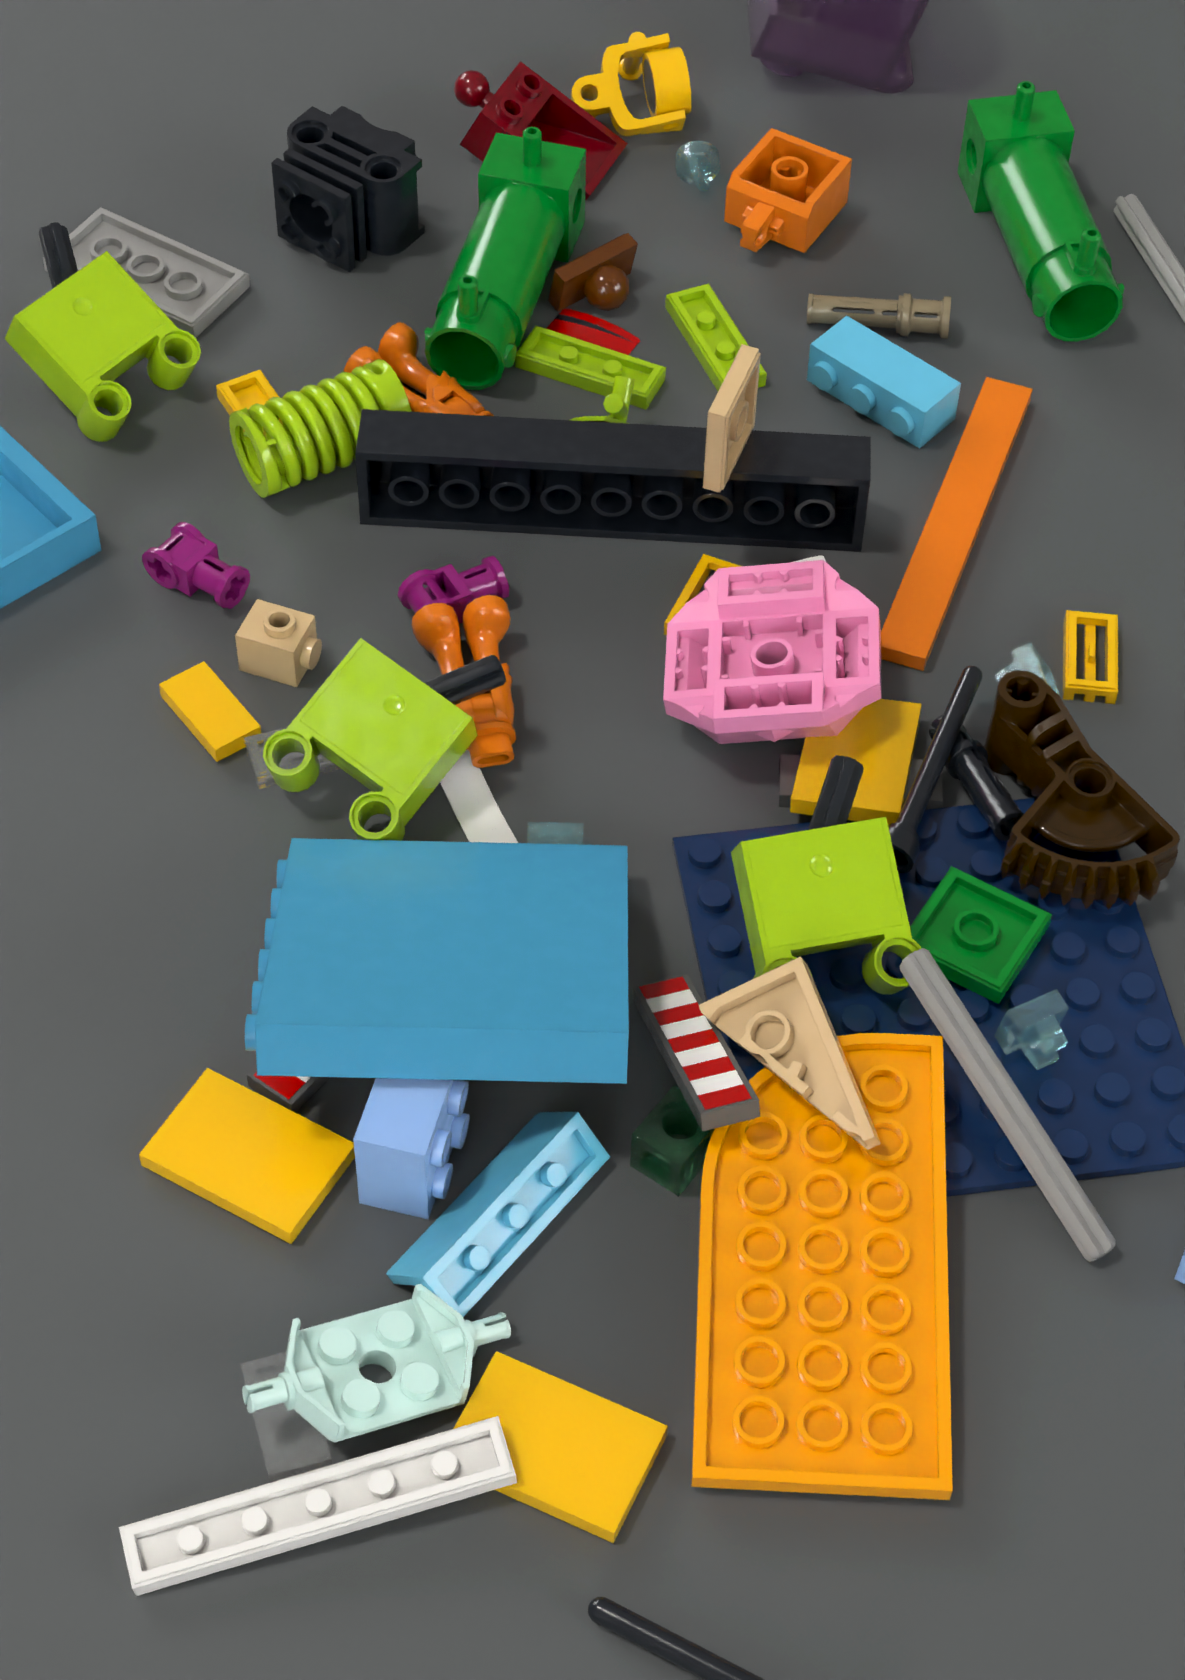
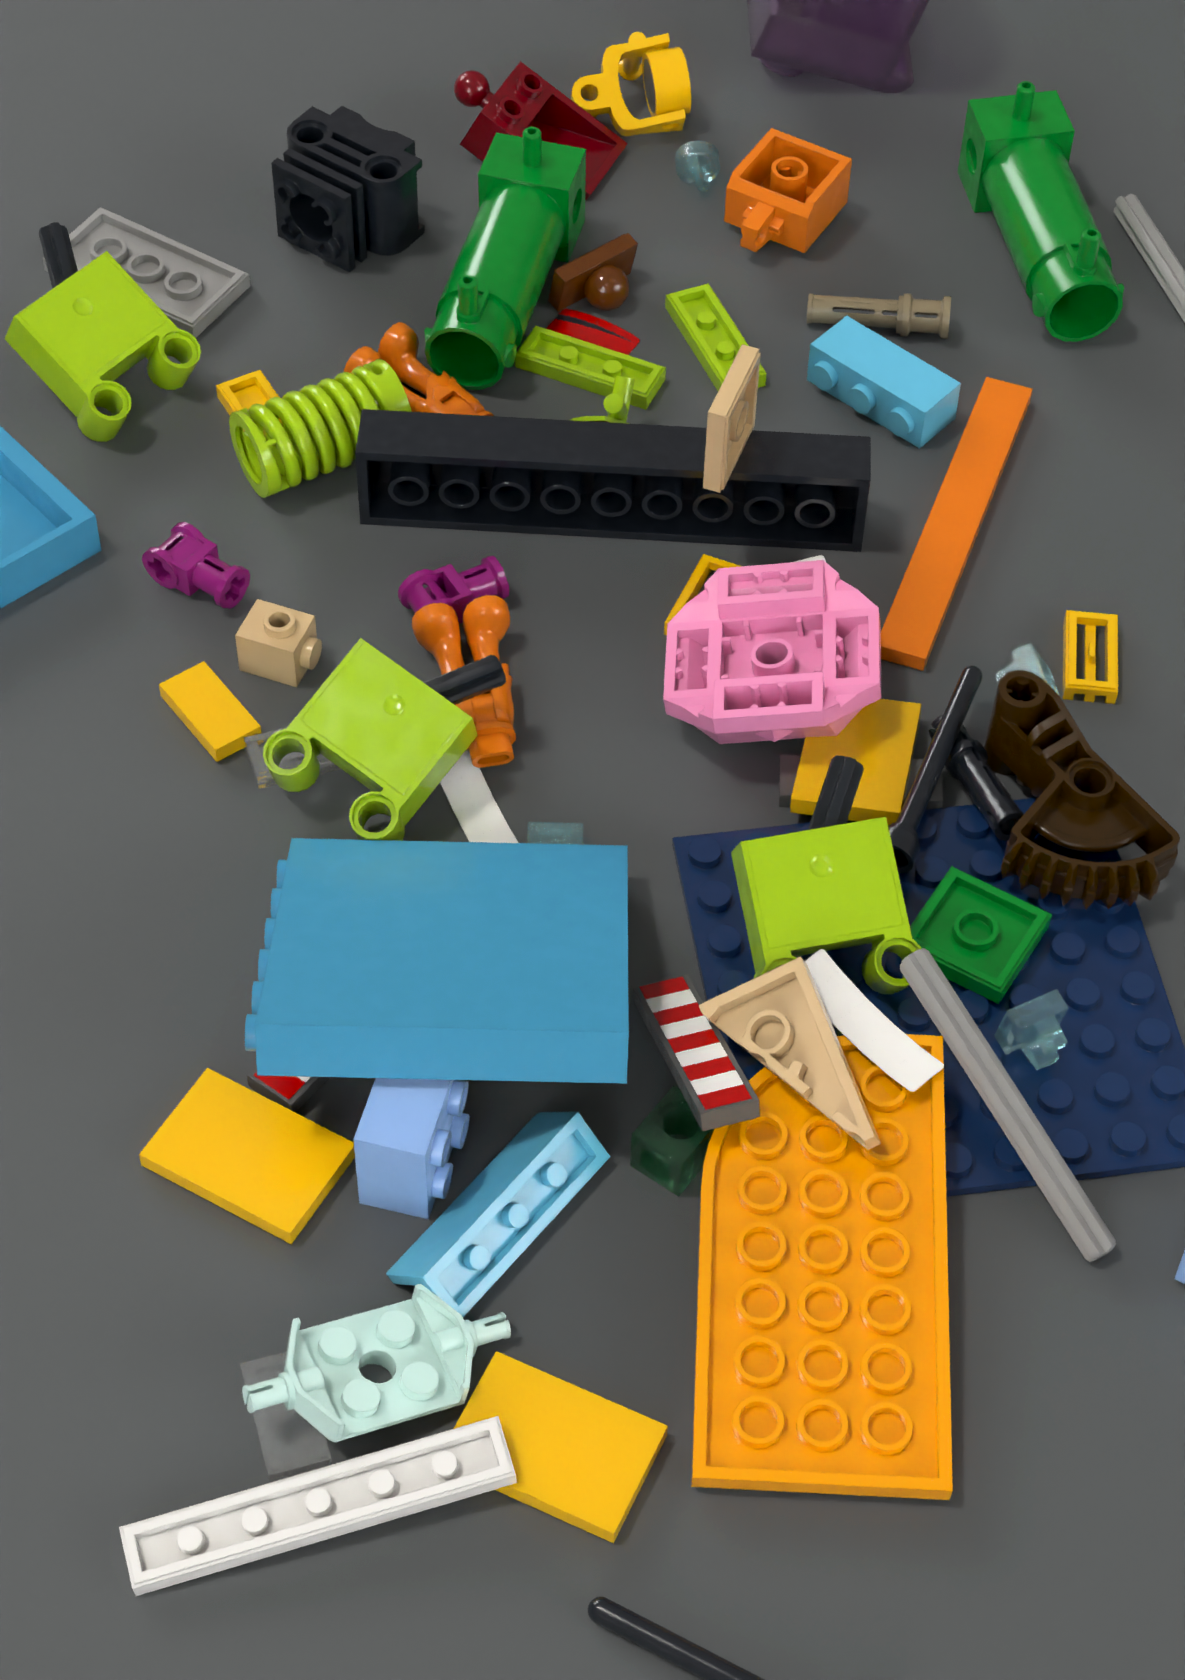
none -> white sticker [805,949,944,1092]

